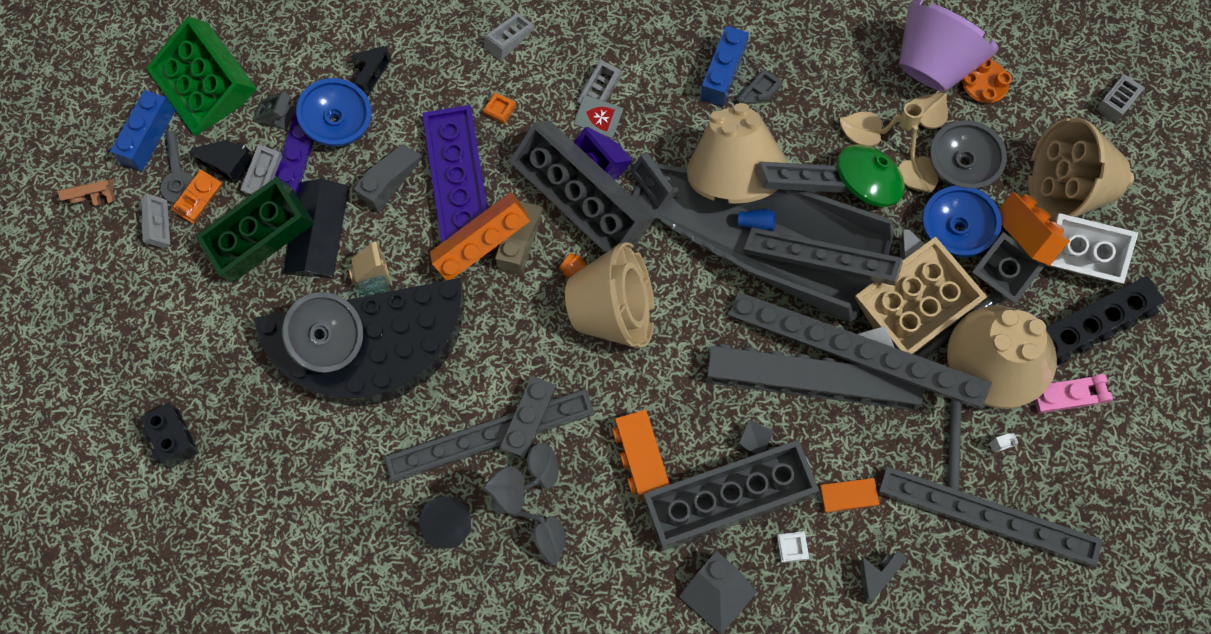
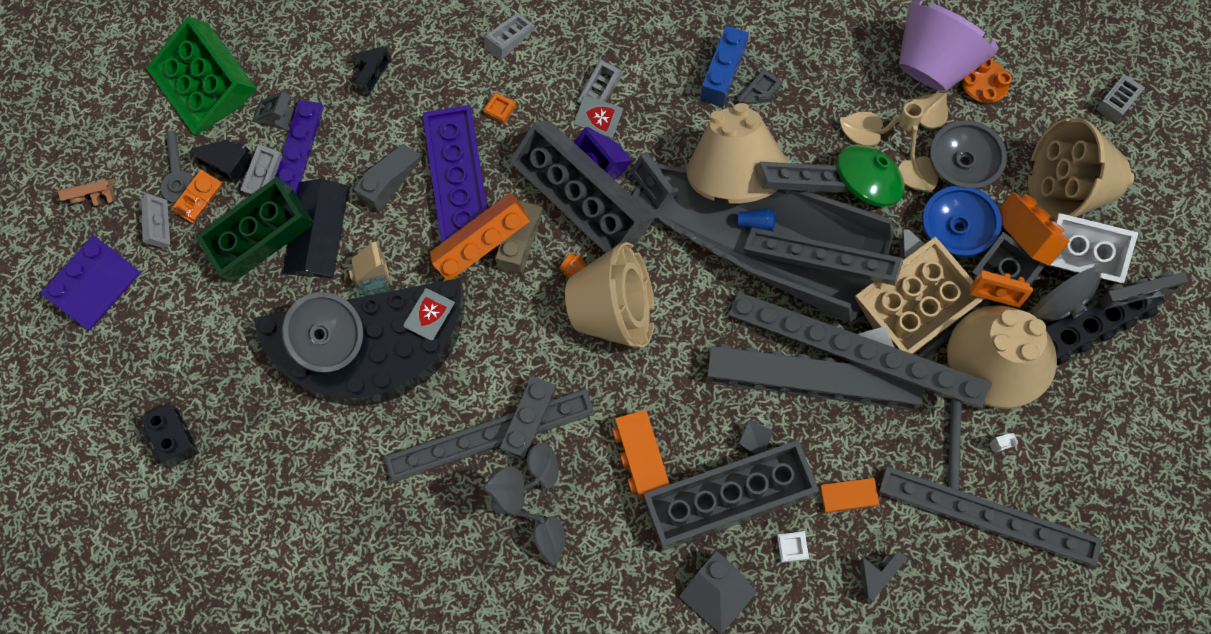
blue brick [110,90,175,172] -> none
blue dish [296,78,371,147] -> none
black hat [418,496,471,549] -> none
bright pink plate [1034,374,1113,414] -> none
none -> dark purple slope [40,235,141,331]
none -> light grey sticker [404,288,455,340]
none -> orange plate [970,270,1033,308]
none -> dark grey dish [1030,267,1101,322]
none -> dark grey plate [1100,272,1189,310]

